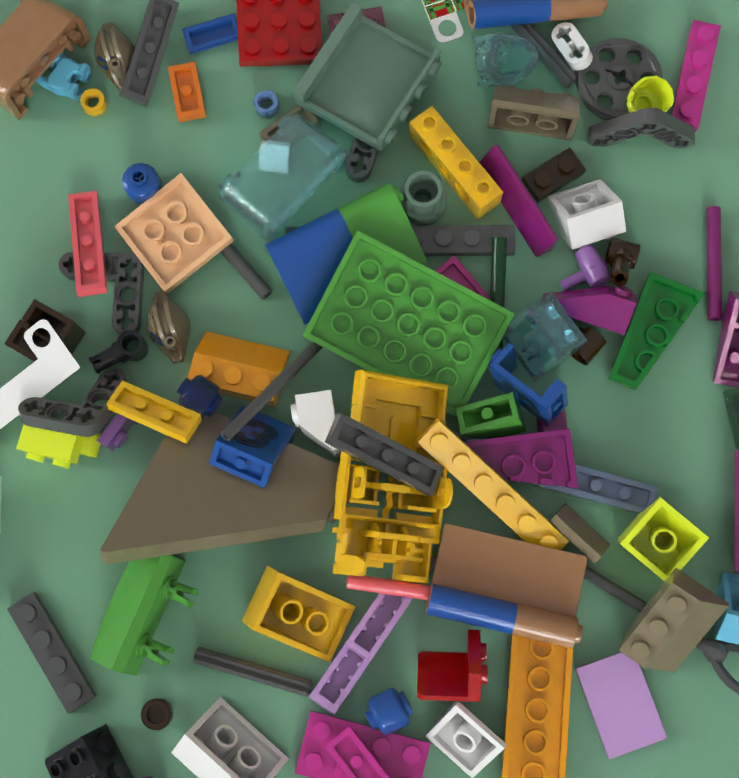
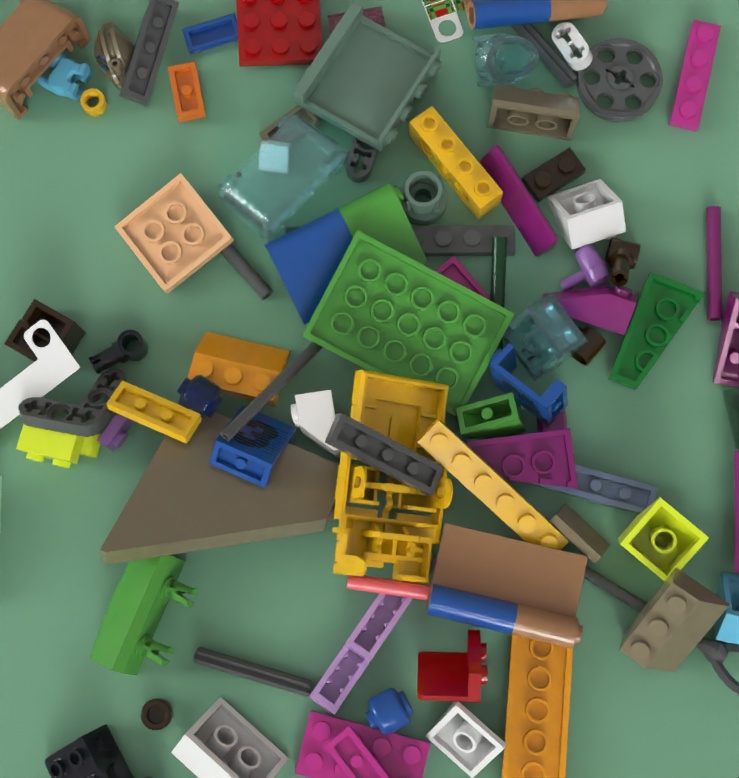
dark grey plate [7,592,97,714] -> none
dark grey beam [58,252,144,334] -> none
coral plate [68,190,108,297] -> none
blue head [122,163,162,204] -> none
dark tan hat [147,291,190,364] -> none
yellow slope [241,565,356,662] -> none
medium blue axle [254,90,280,119] -> none
lavender tile [574,652,667,759] -> none
dark grey beam [588,108,695,148] -> none
neon yellow hair [626,75,674,113] -> none

